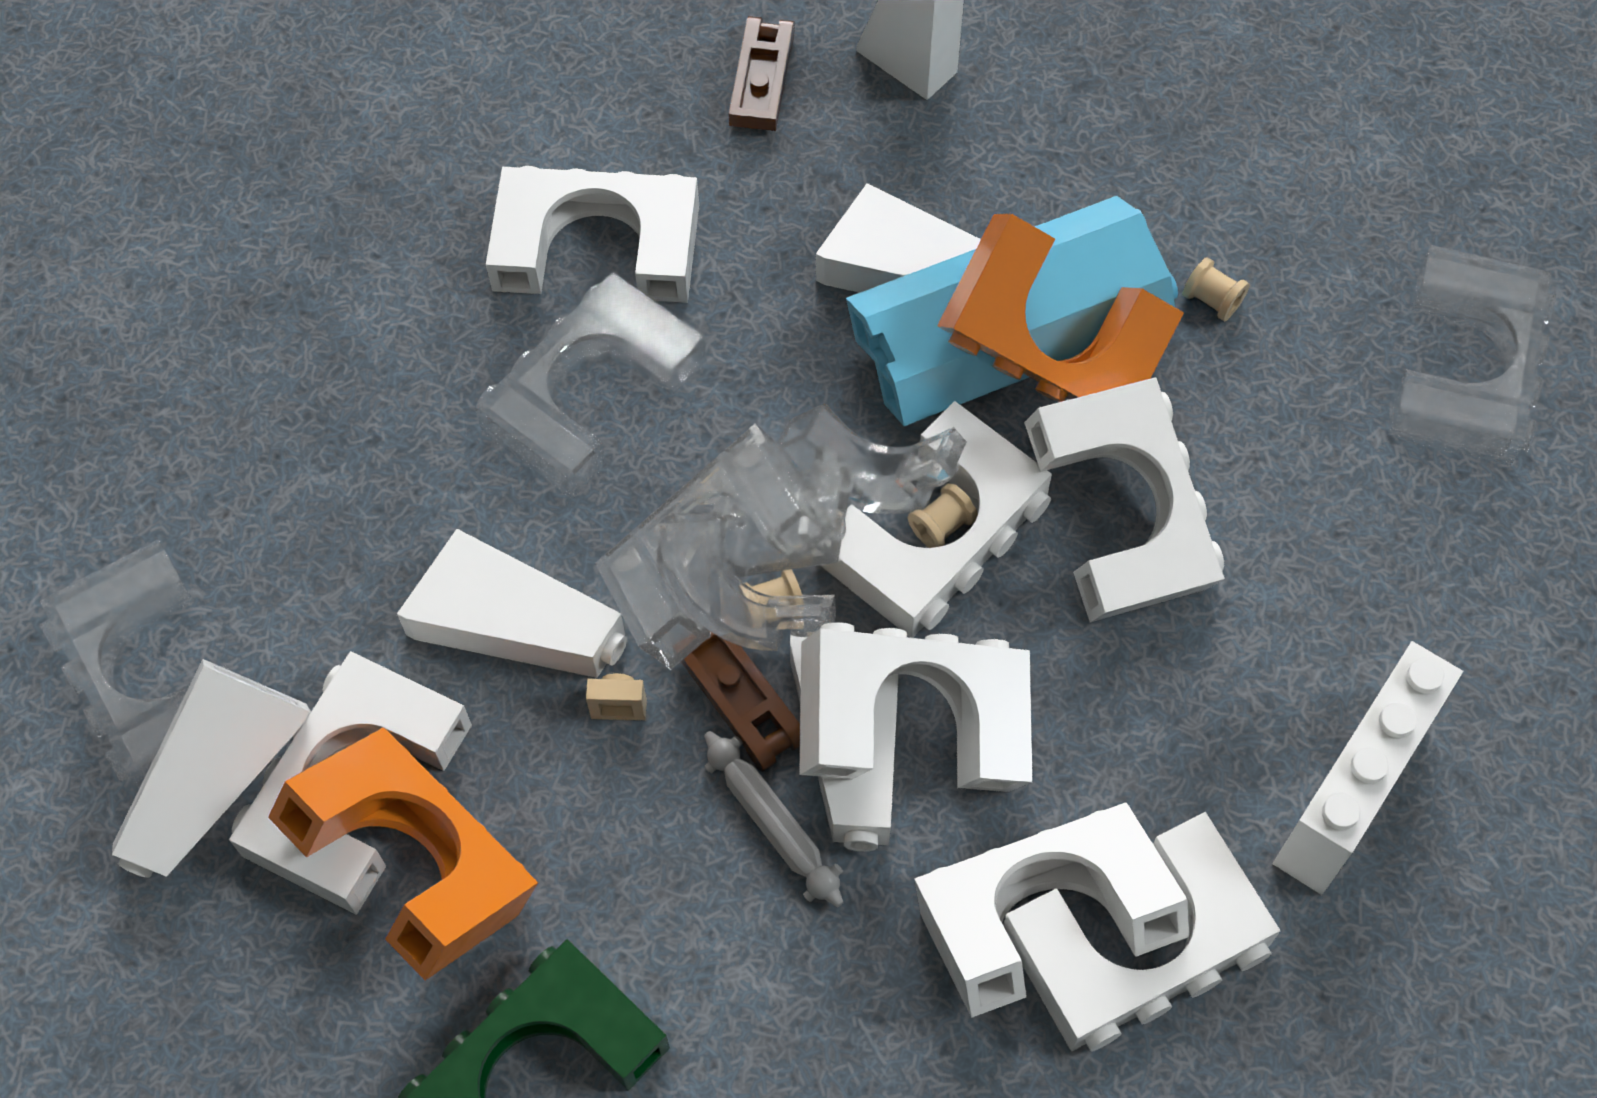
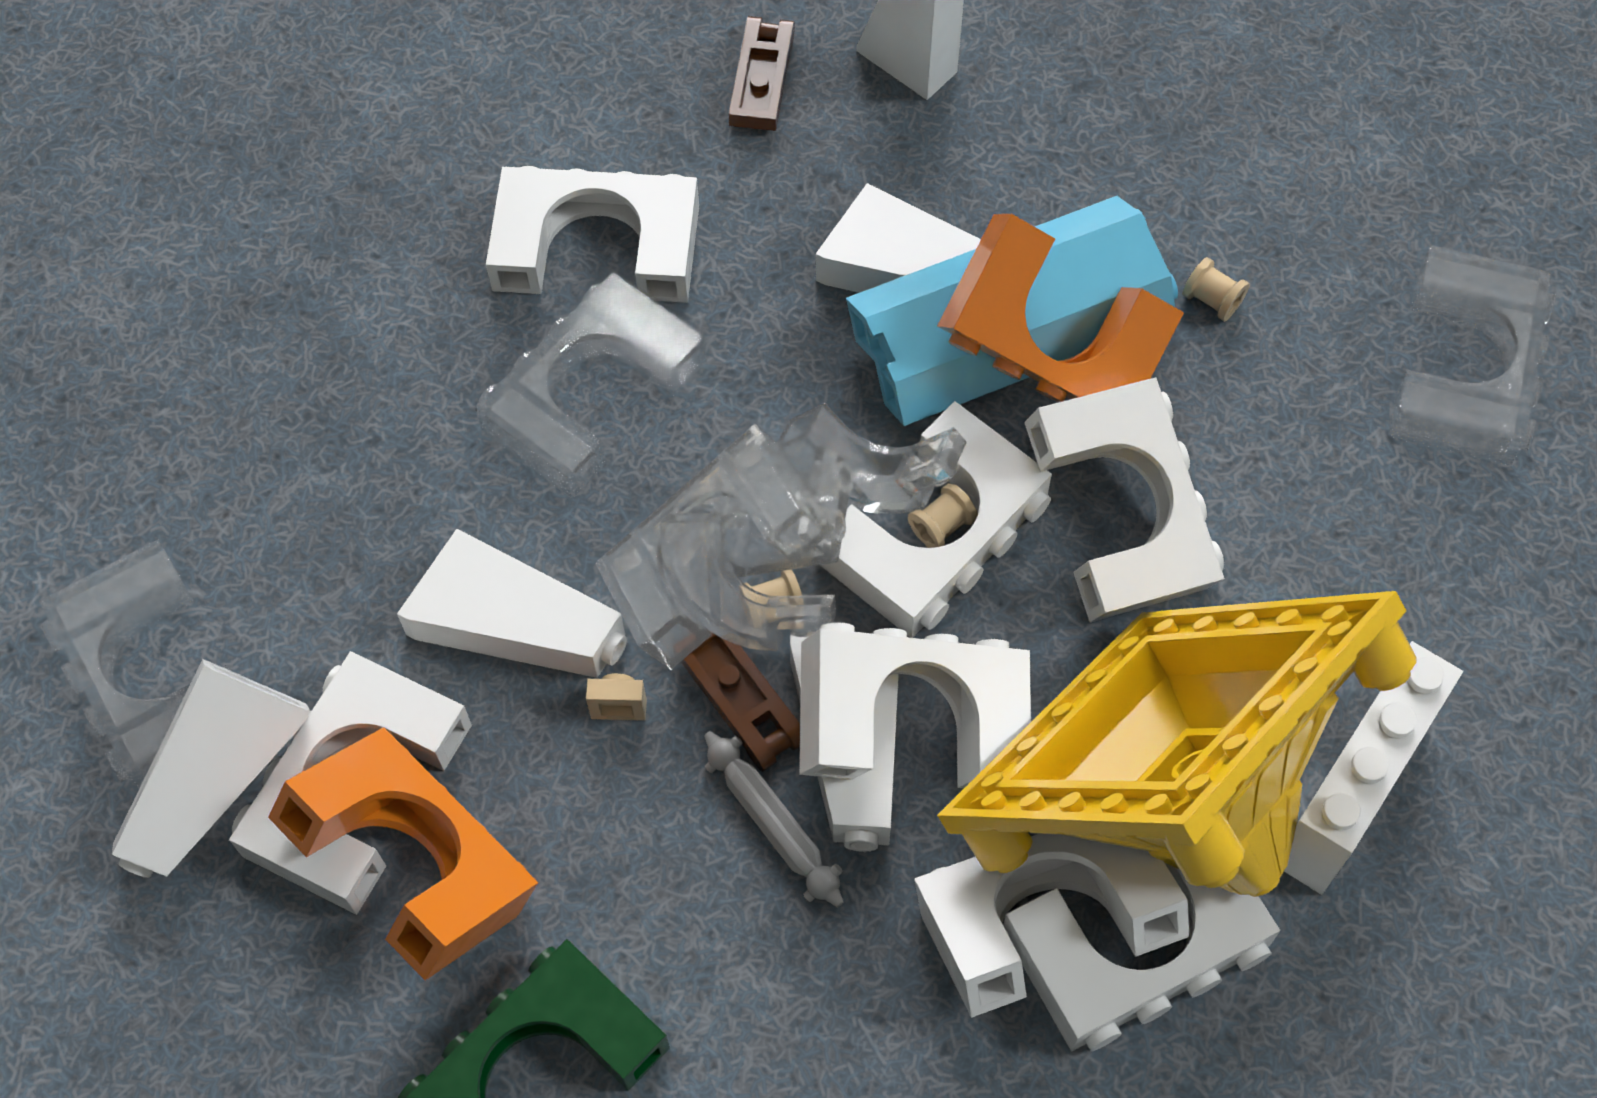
none -> yellow piece [937,591,1417,897]

